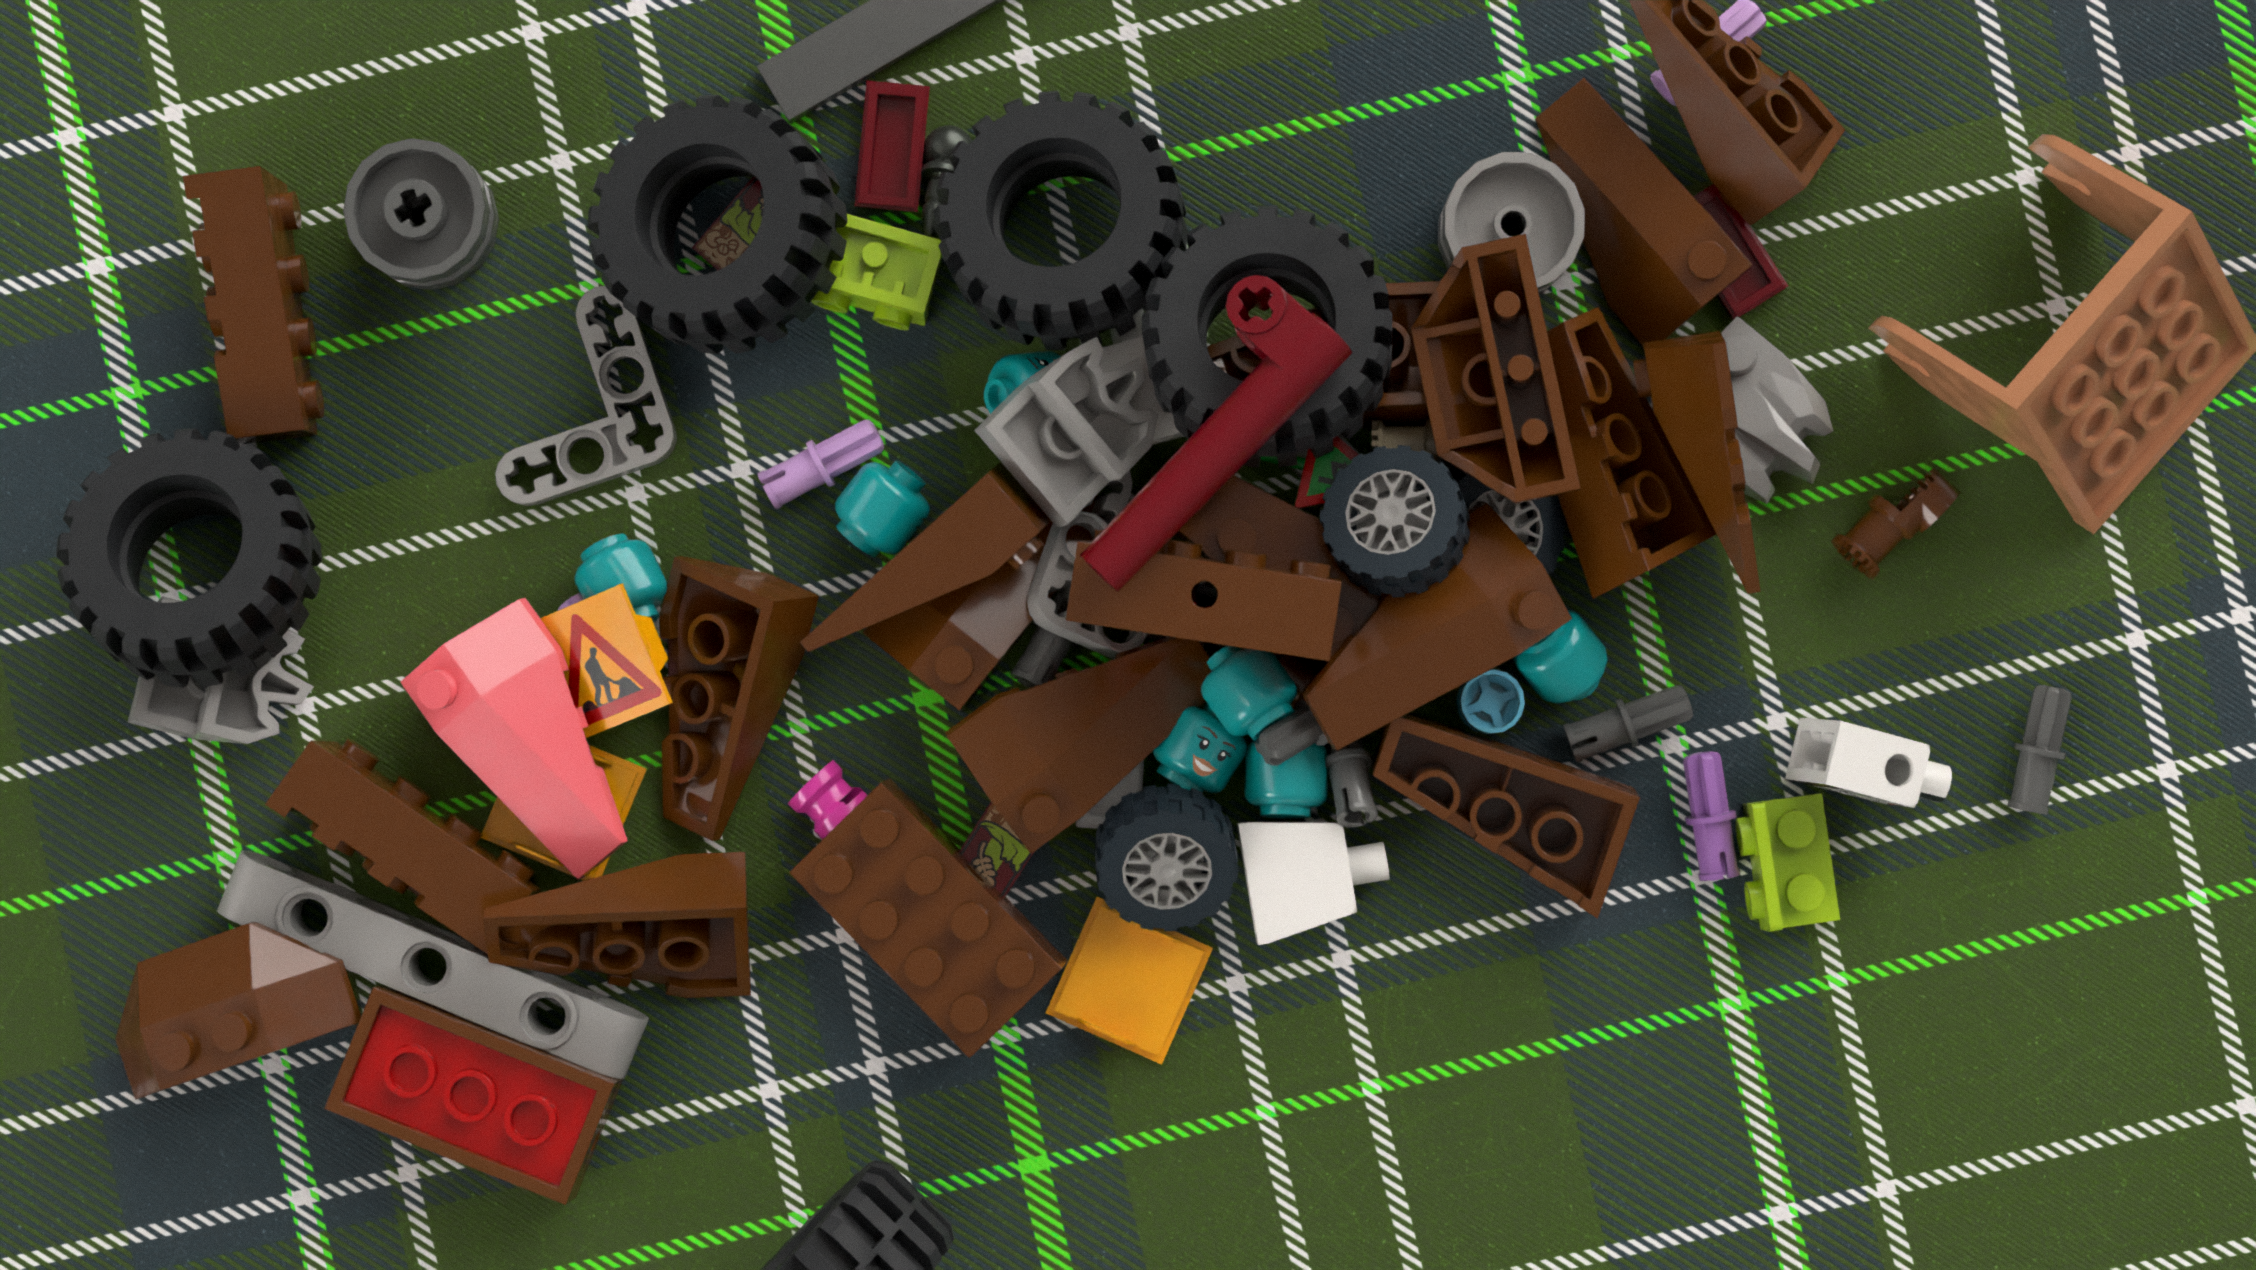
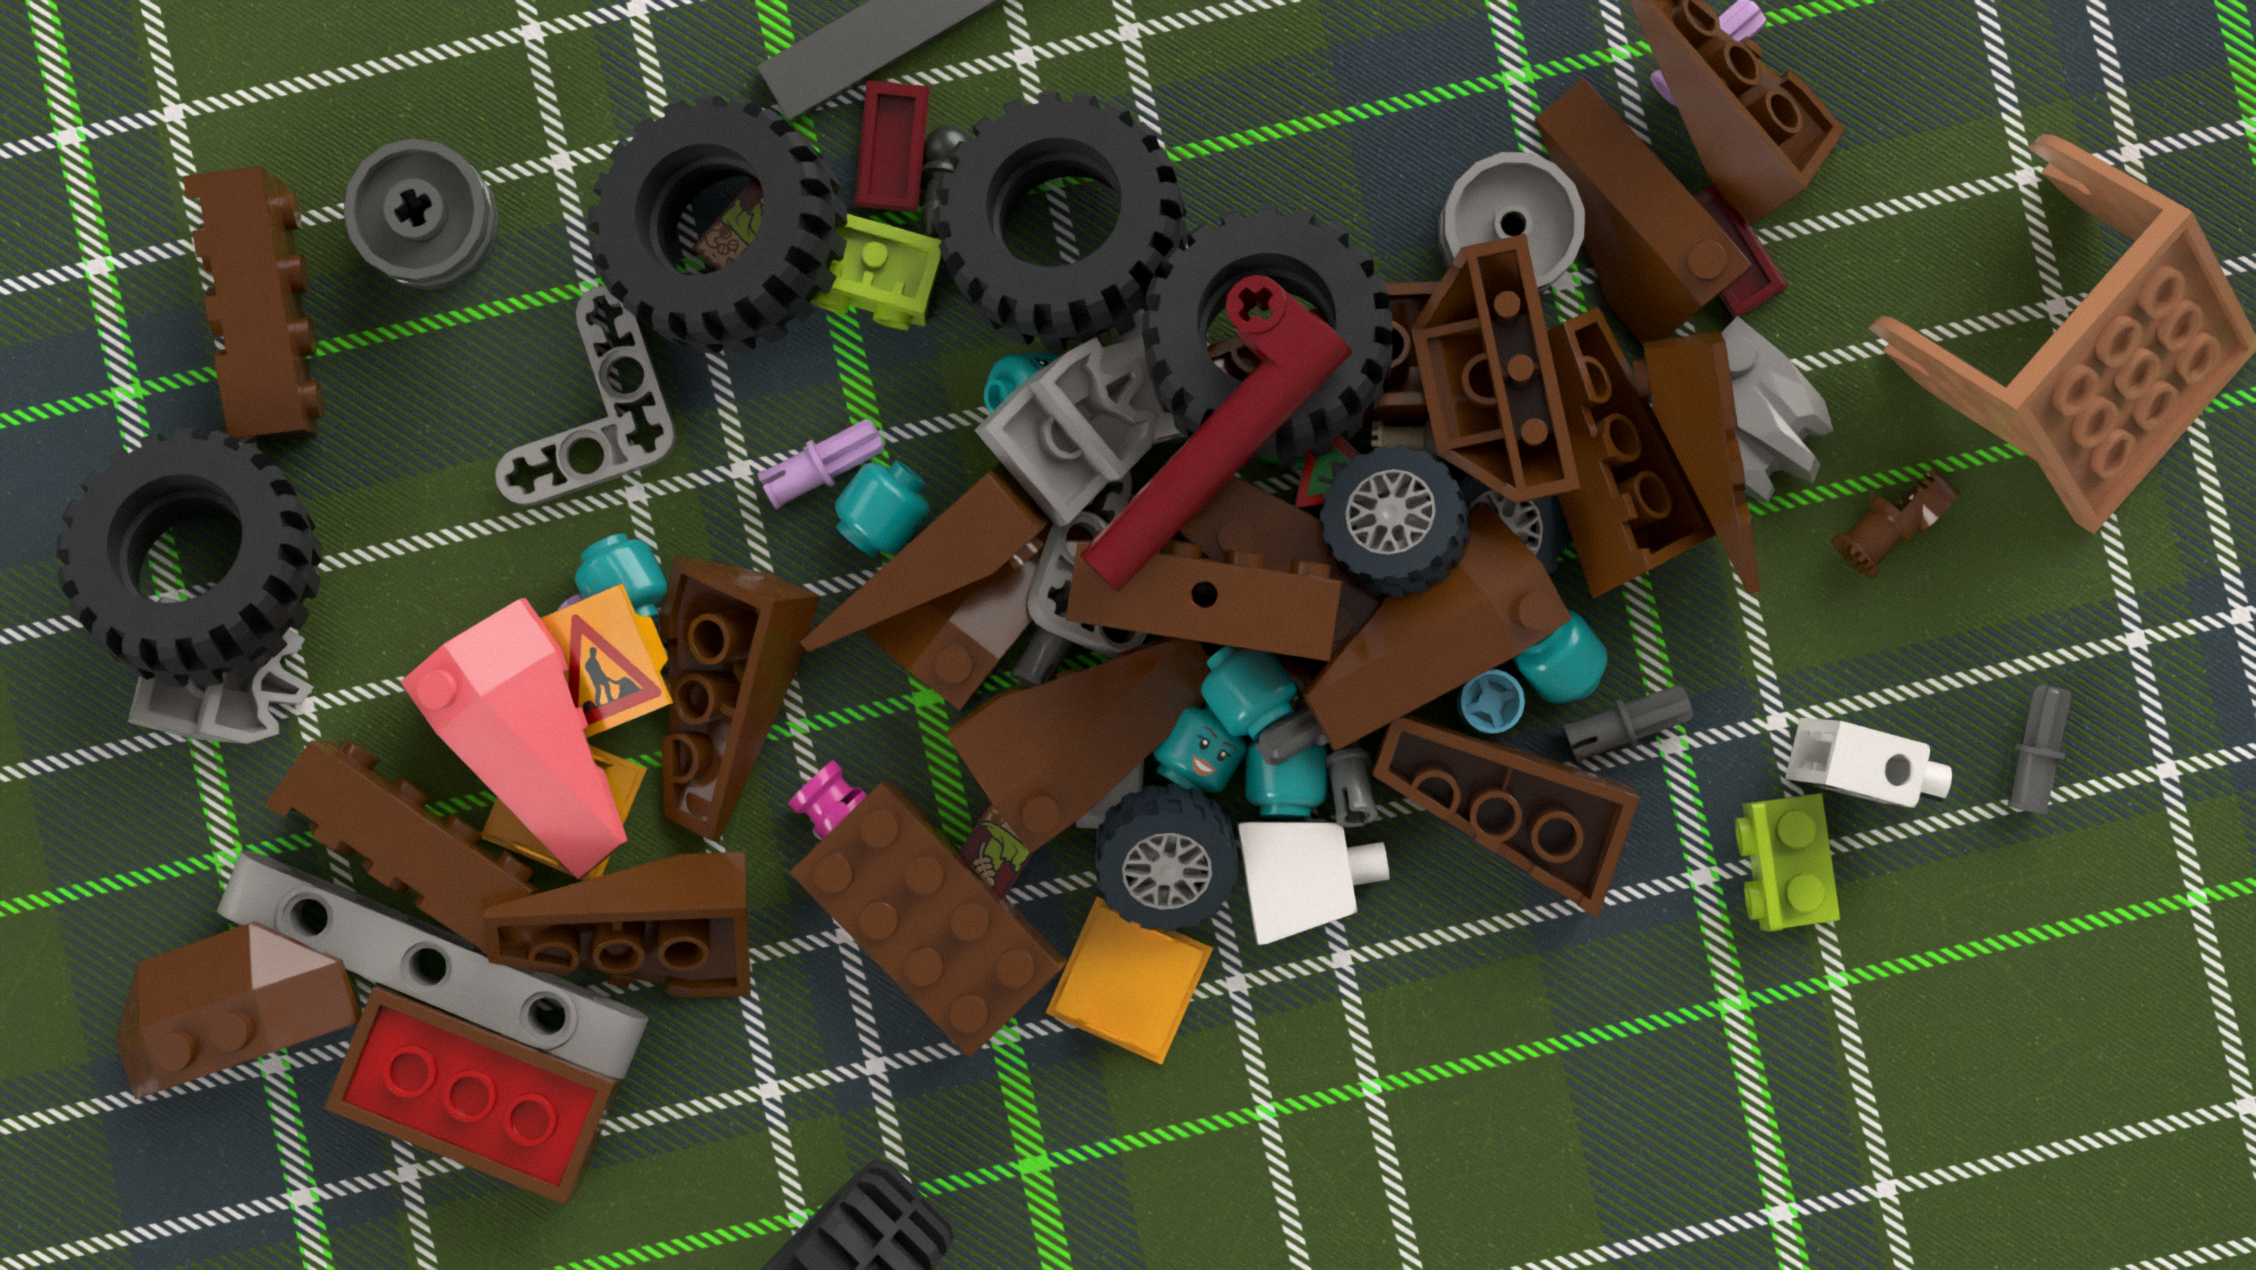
medium lavender axle [1683,751,1740,881] -> none

